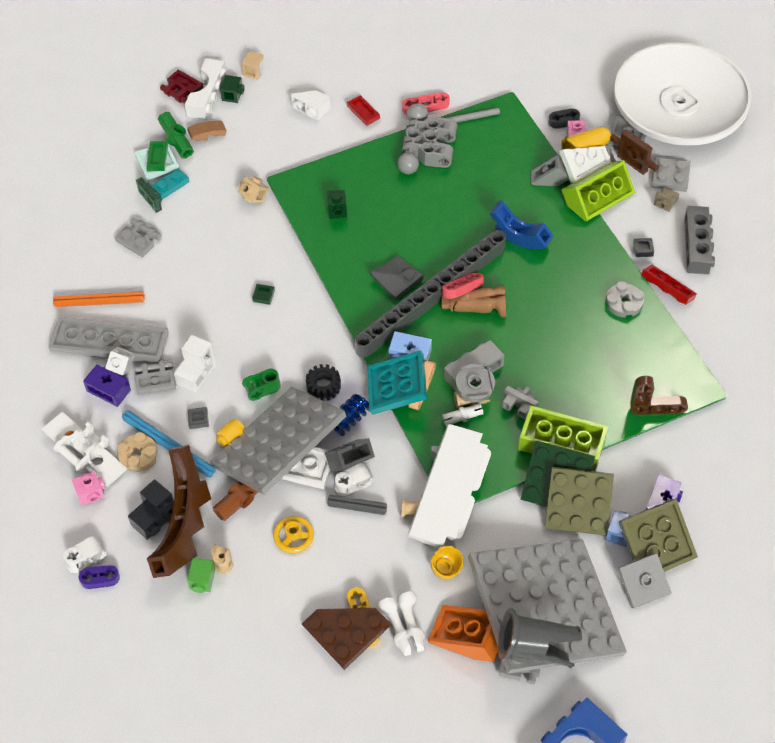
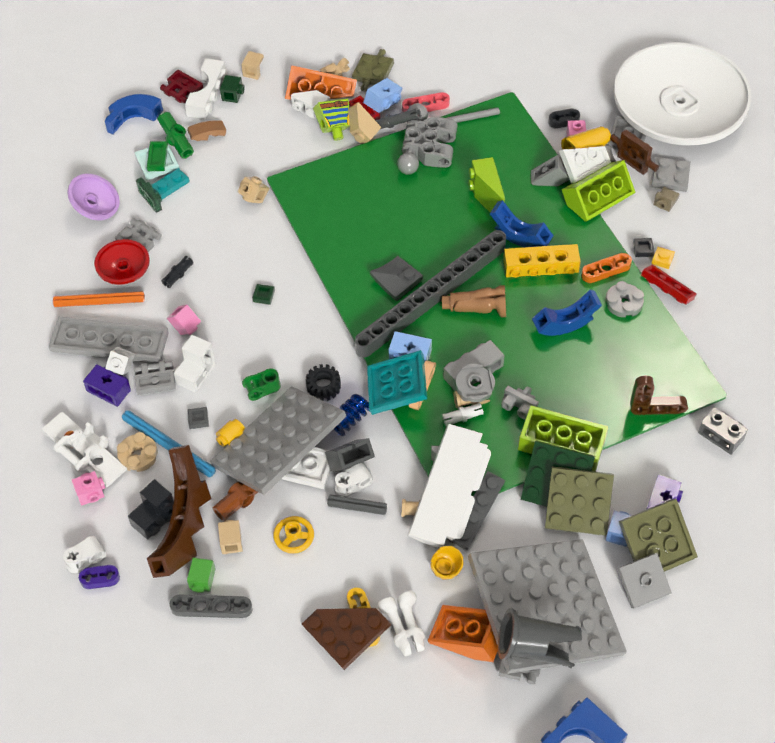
tan piece [211,544,233,574] -> none
dark green brick [327,190,347,219] -> none
coral beam [442,273,483,299] -> none
dark grey brick [684,206,715,274] -> none
none -> lavender dish [67,174,120,220]
none -> red dish [94,239,150,285]
none -> blue arch [105,94,163,134]
none -> black pin [161,256,193,288]
none -> bright pink brick [167,305,201,335]
none -> dark grey beam [169,594,253,618]
none -> tan brick [218,520,243,554]
none -> orange wedge [285,65,357,100]
none -> lime torso [313,99,350,141]
none -> tan plate [320,58,350,77]
none -> tan slope [348,102,381,144]
none -> olive plate [352,49,394,92]
none -> light blue brick [364,78,402,113]
none -> dark grey pin [375,108,422,129]
none -> dark grey plate [449,471,506,551]
none -> lime slope [468,157,505,212]
none -> yellow brick [503,244,581,278]
none -> blue arch [532,290,602,336]
none -> orange beam [581,253,632,283]
none -> yellow plate [651,247,675,269]
none -> brick [698,407,748,455]

